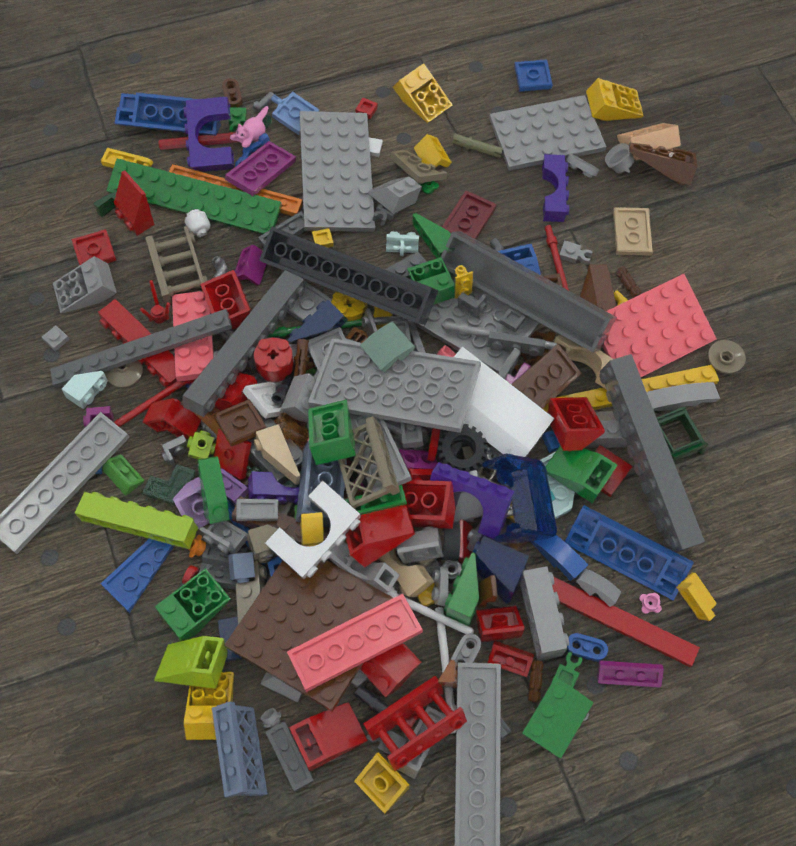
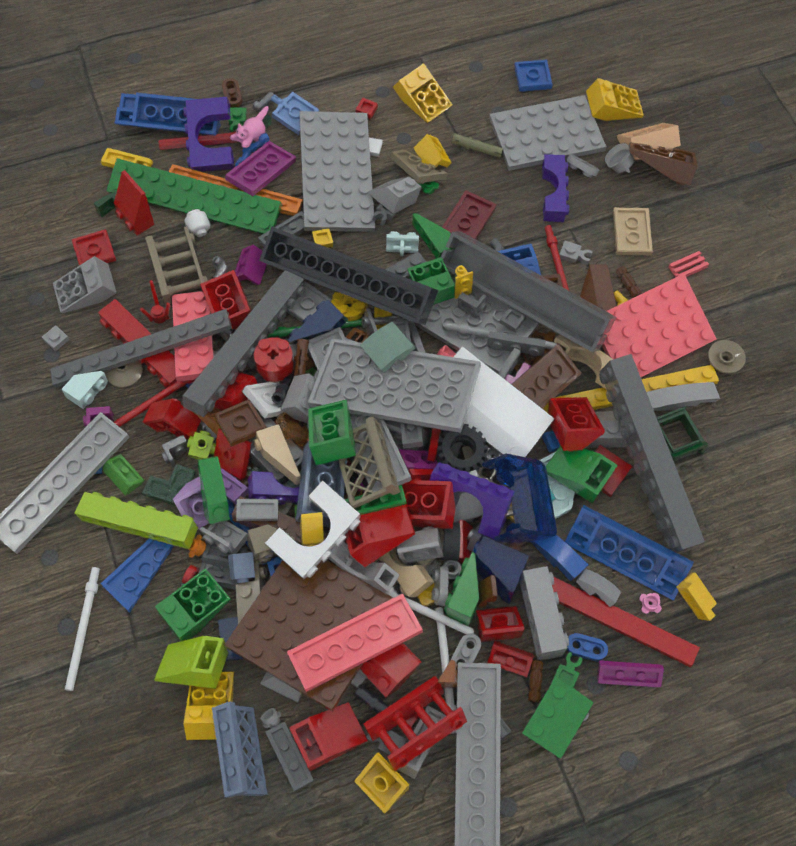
none -> white bar [65,567,100,691]
none -> coral tile [668,251,709,278]

